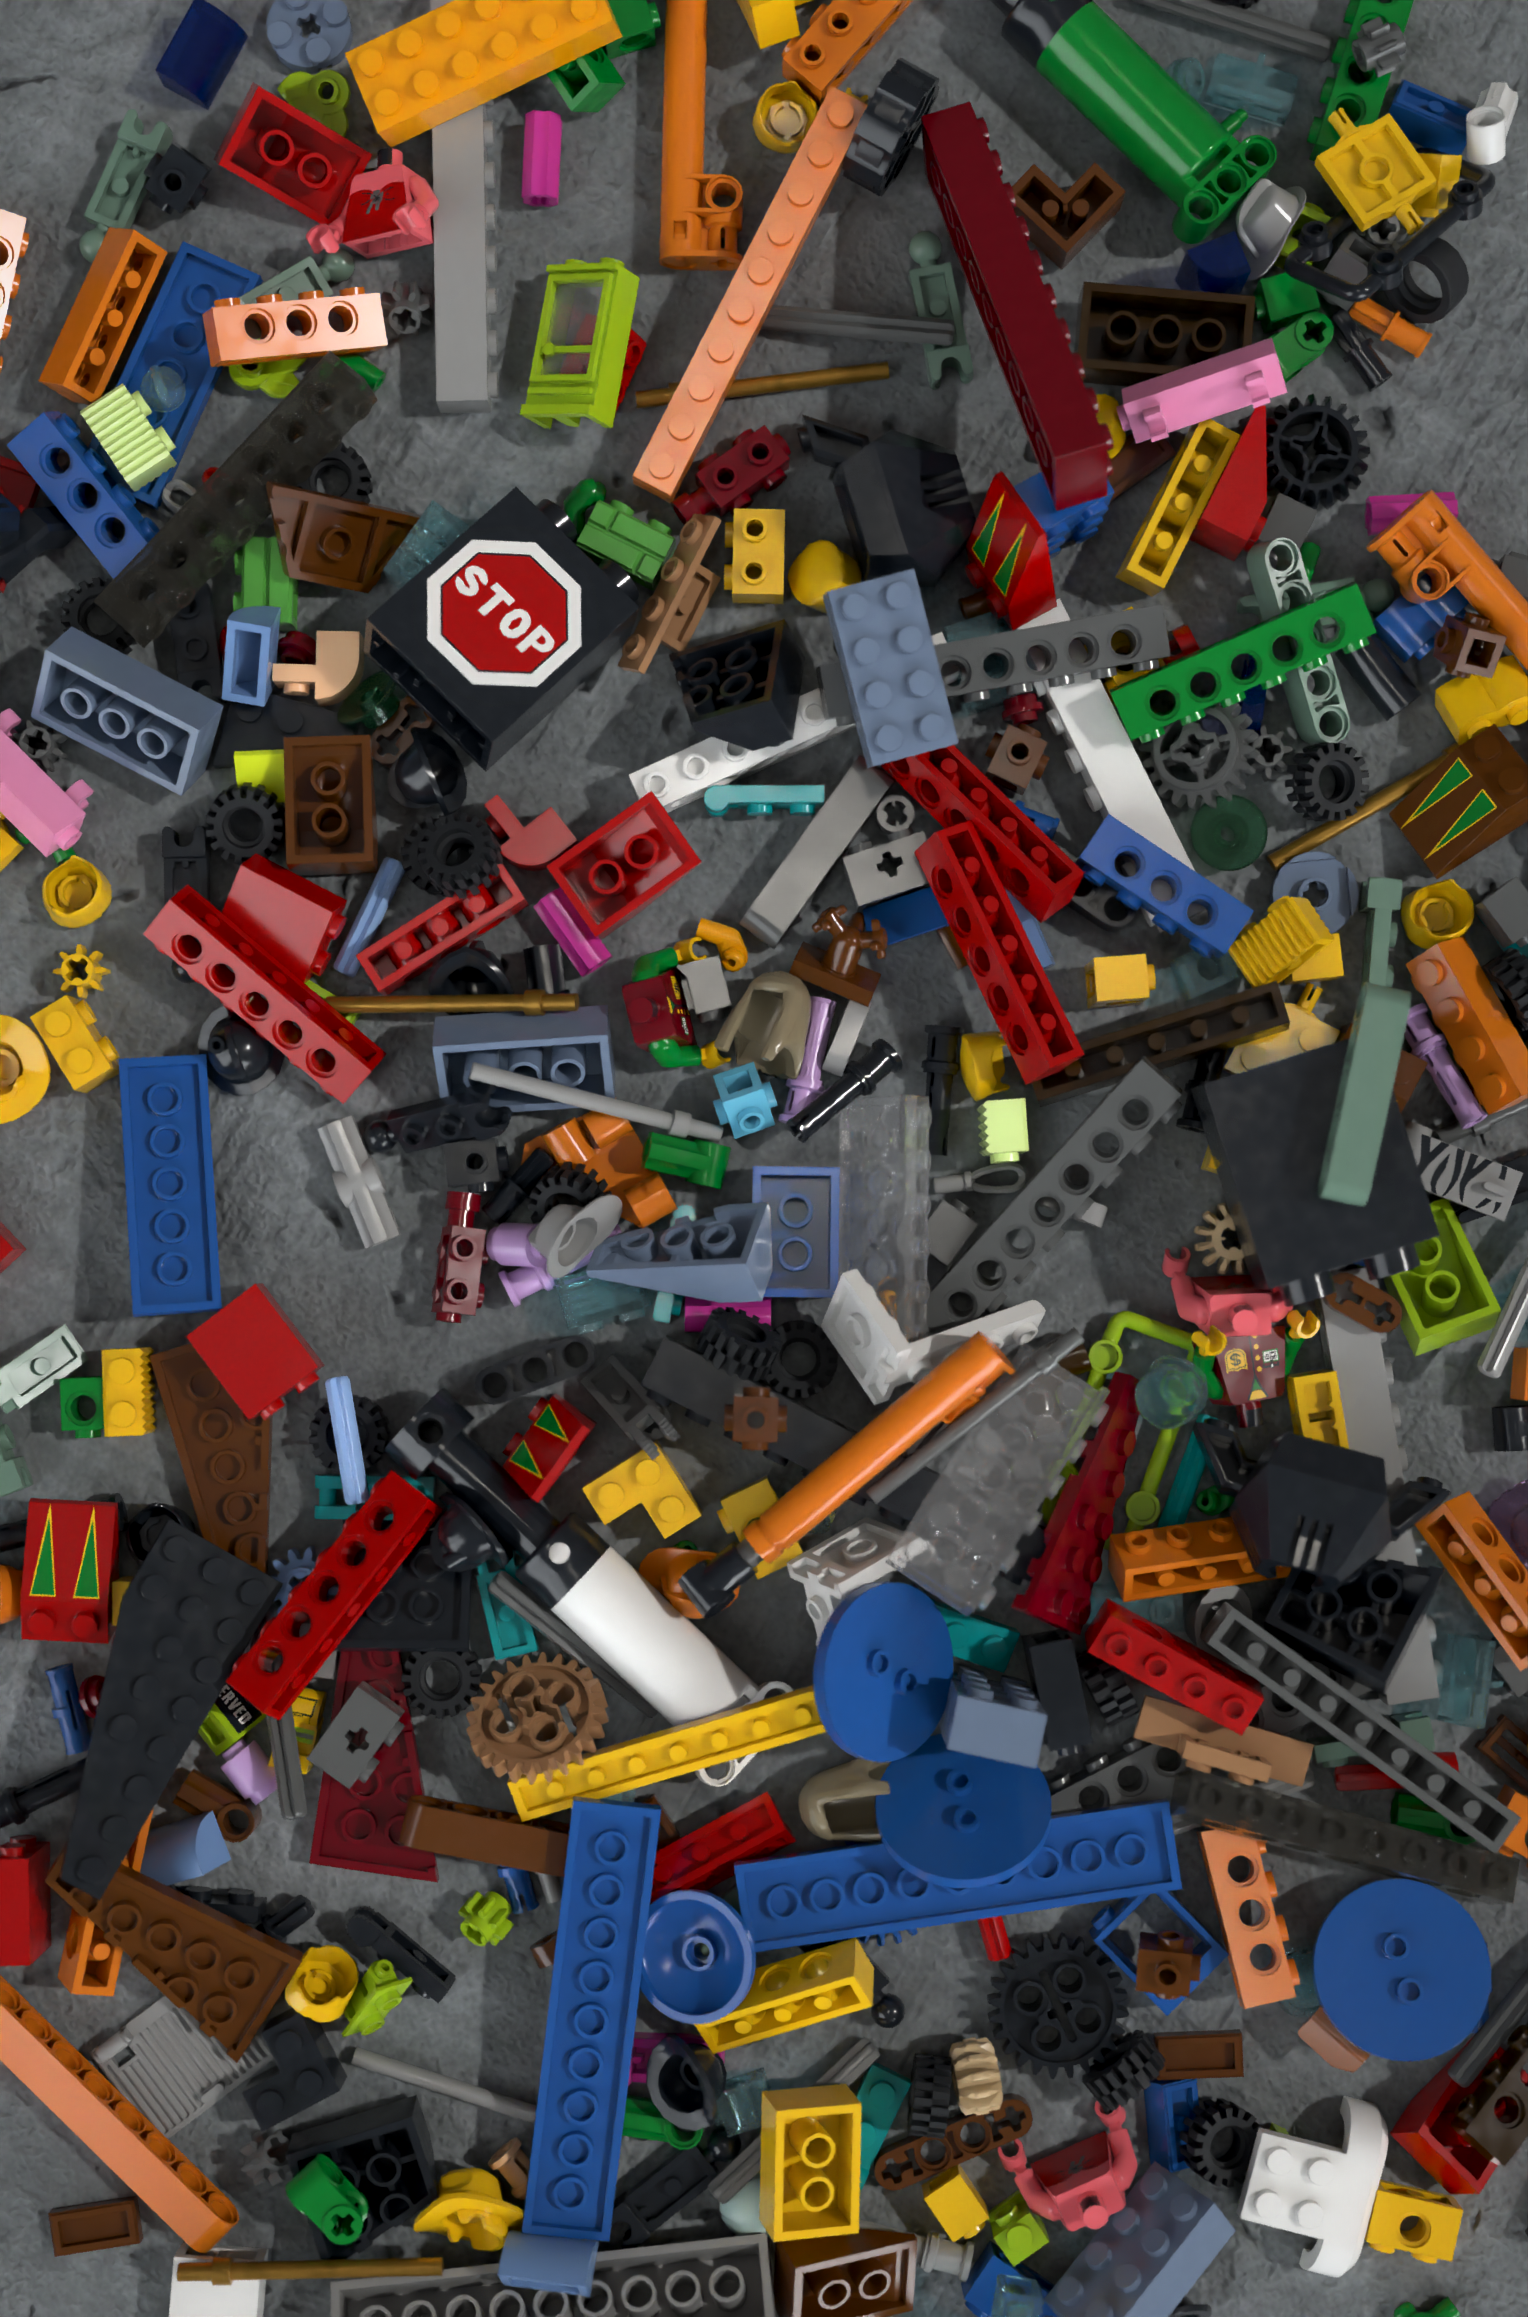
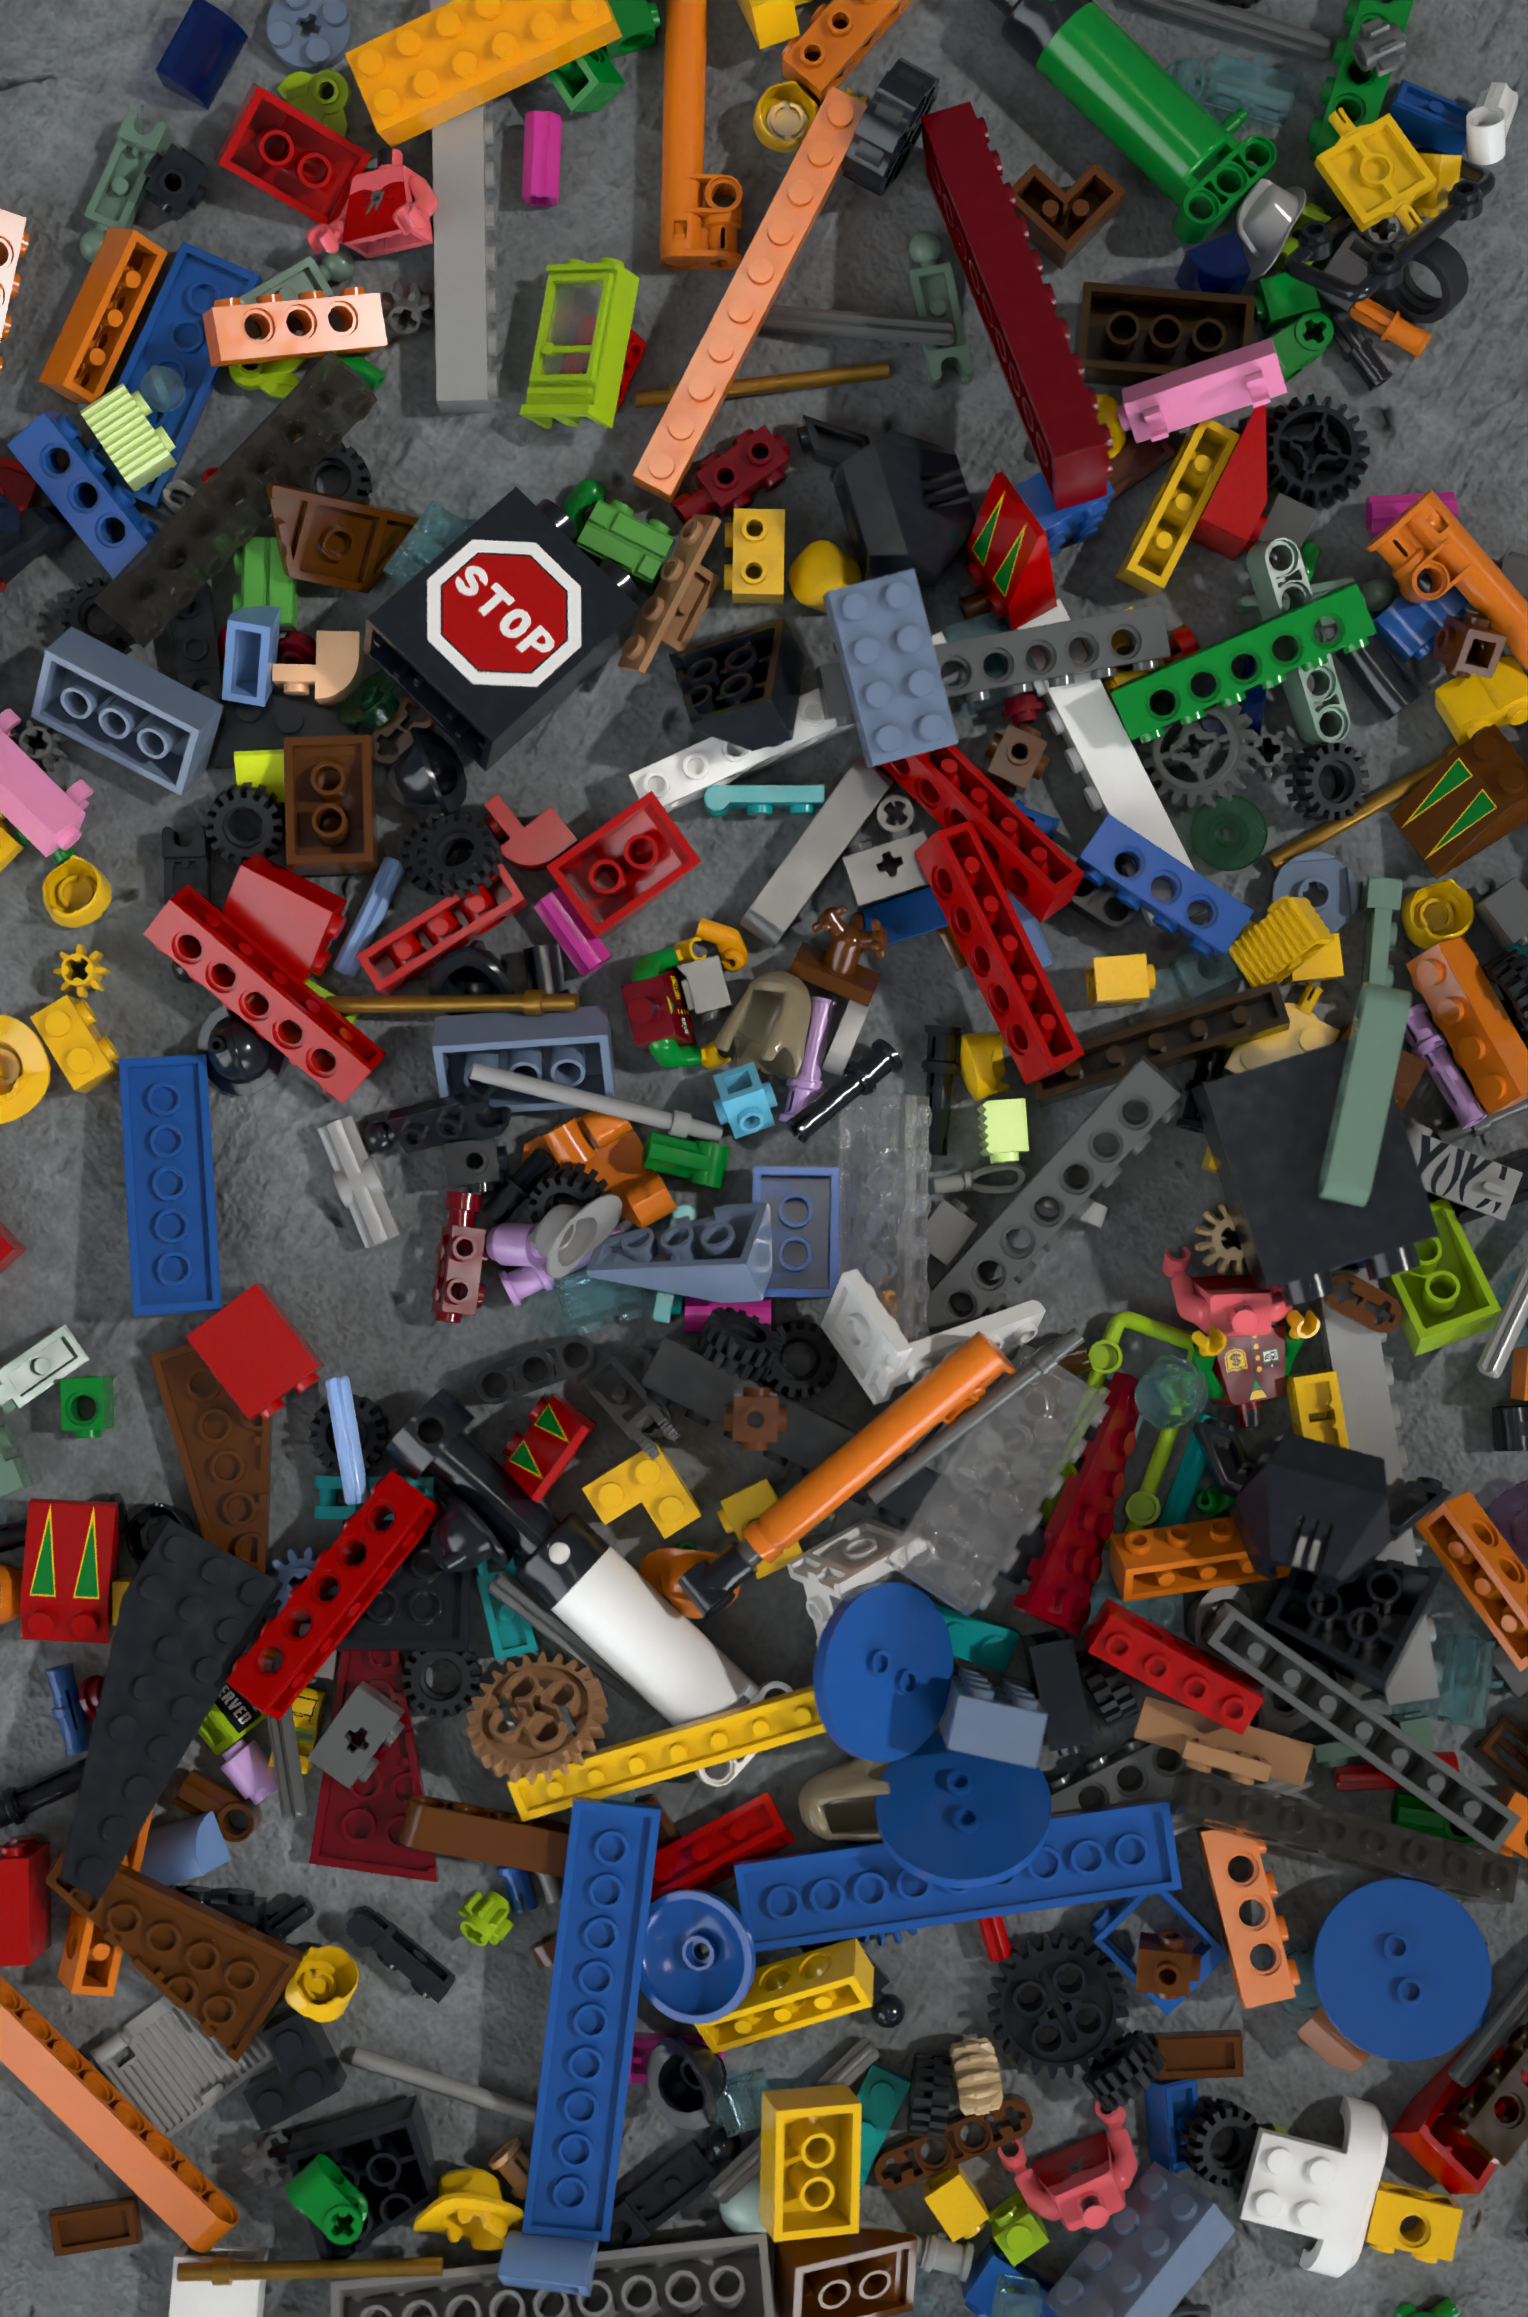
yellow brick [101,1347,157,1437] -> none
lime hinge [341,1959,413,2037] -> none
green piece [622,2094,704,2150] -> none

